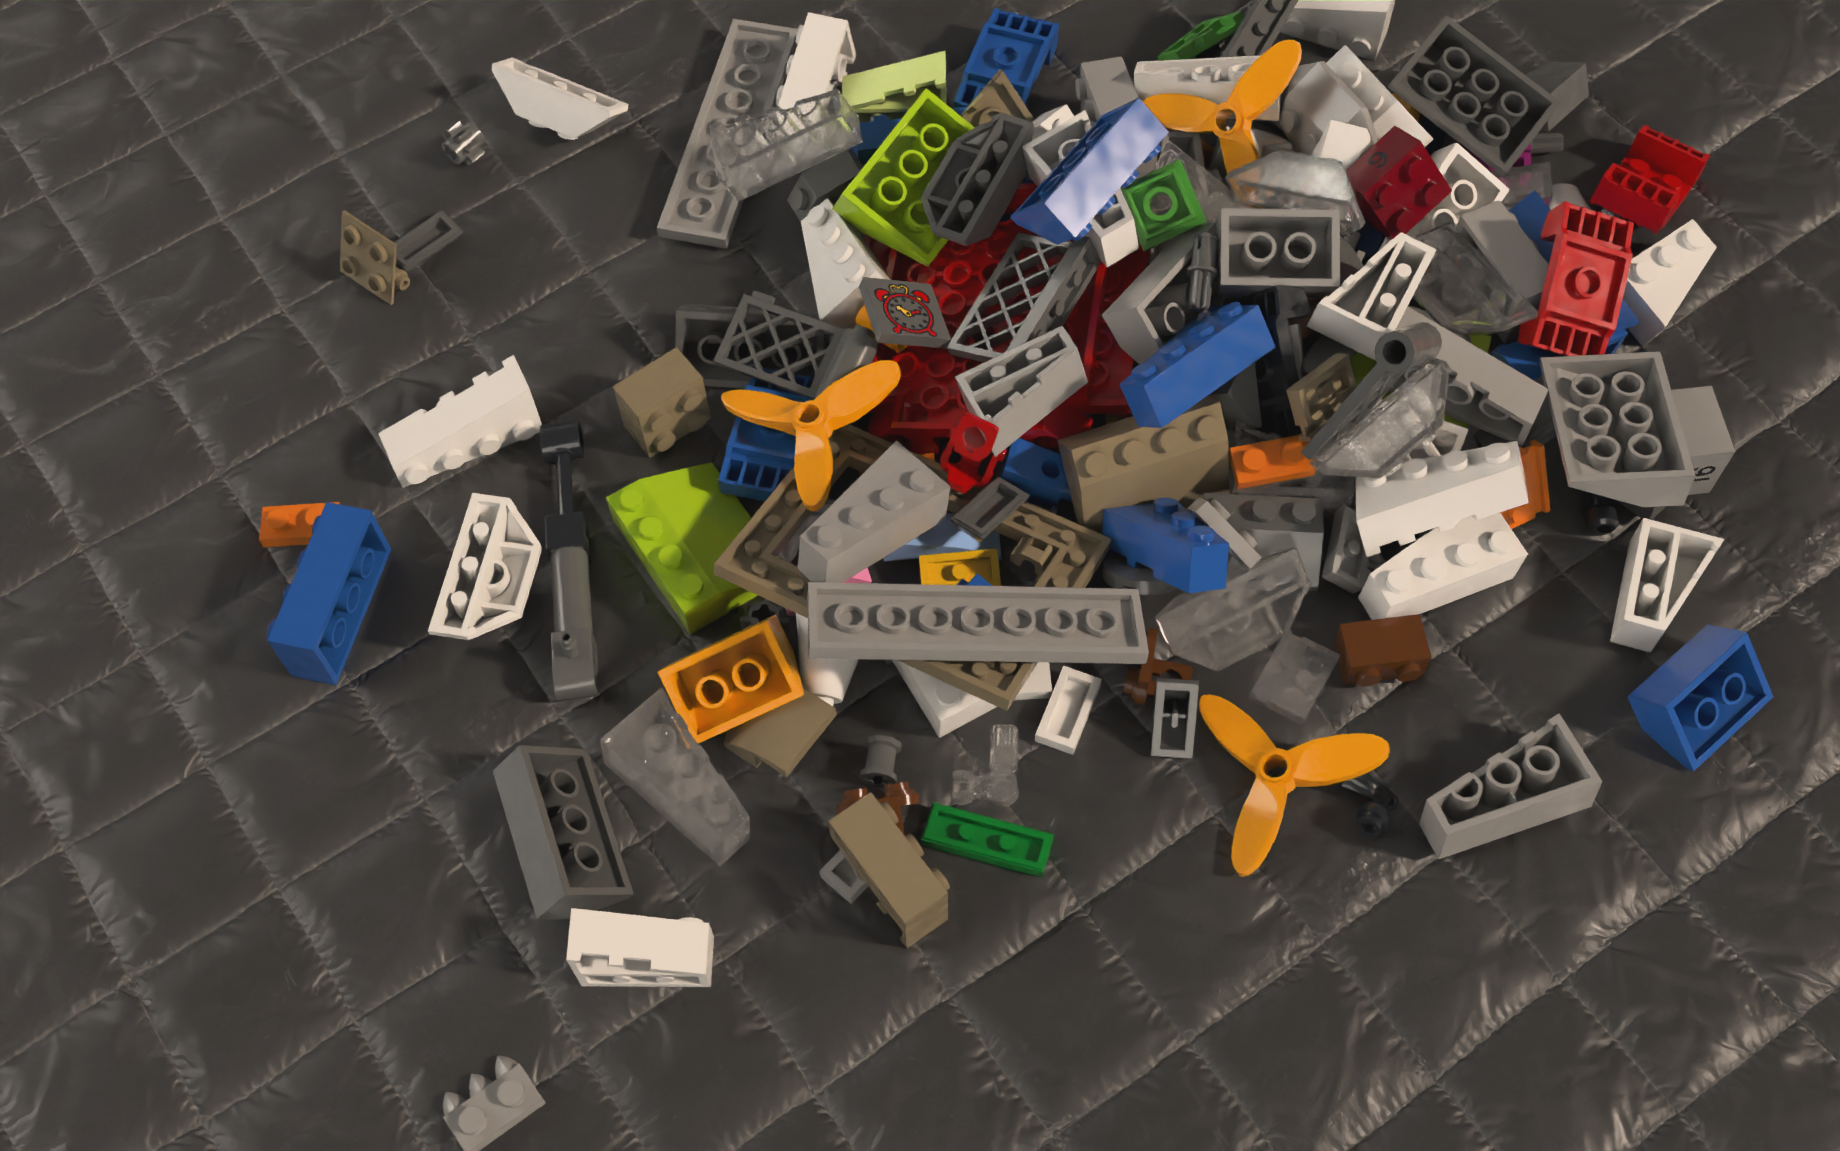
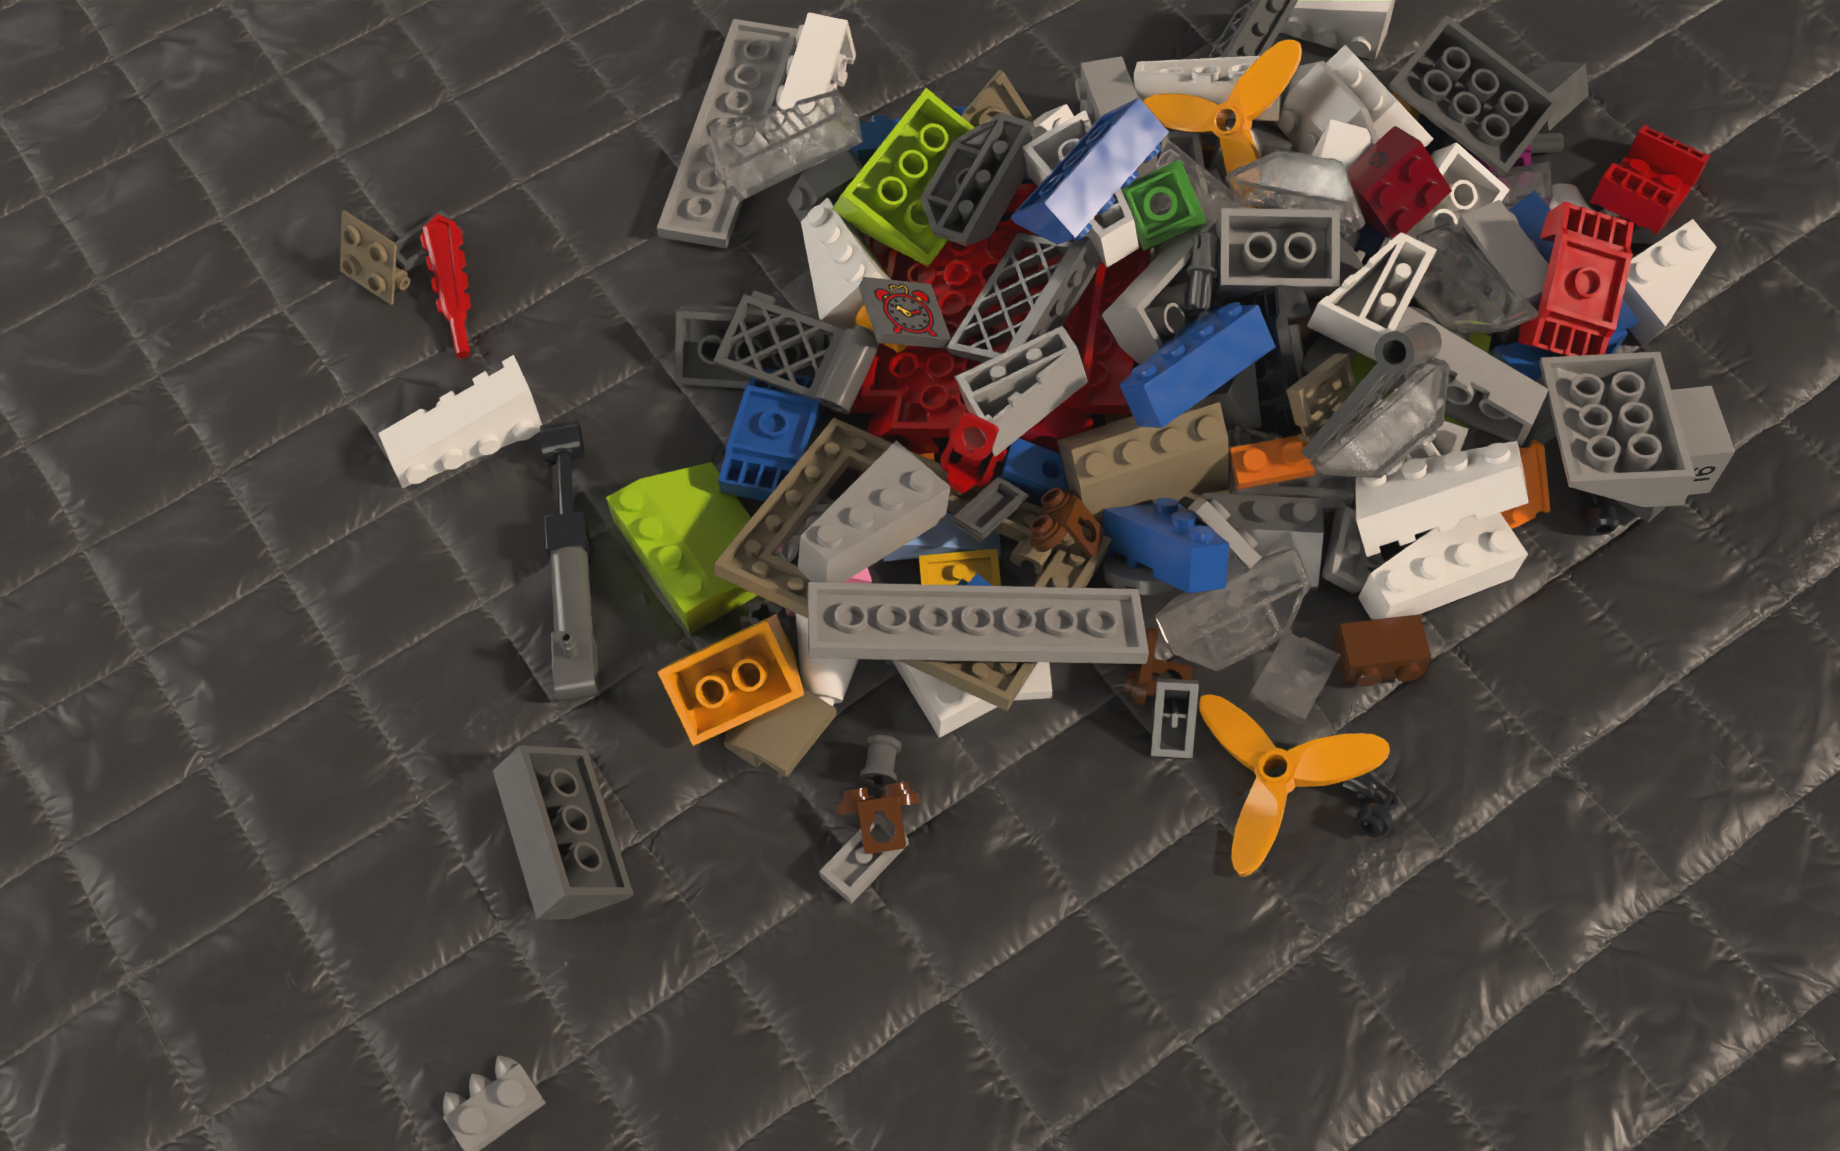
orange plate [259,502,341,547] -> none
blue brick [267,502,391,685] -> none
white wedge [428,493,542,640] -> none
dark grey gear [441,121,485,165] -> none
white wedge [492,58,628,140] -> none
white wedge [566,908,714,987] -> none
clear wedge [600,688,750,866] -> none
dark tan brick [613,347,711,458] -> none
light orange piece [721,360,901,512] -> none
dark tan wedge [828,792,950,949] -> none
yellowish green wedge [842,51,947,132] -> none
green tile [921,802,1054,878] -> none
clear bar [952,725,1019,807] -> none
blue plate [953,8,1059,109] -> none
white tile [1035,666,1102,755] -> none
bright green wing [1157,11,1245,61] -> none
light grey wedge [1419,713,1602,859] -> none
white wedge [1610,518,1724,653] -> none
blue slope [1627,624,1773,771] -> none
none -> red sword [420,214,471,359]
none -> reddish brown bracket [1029,487,1105,558]

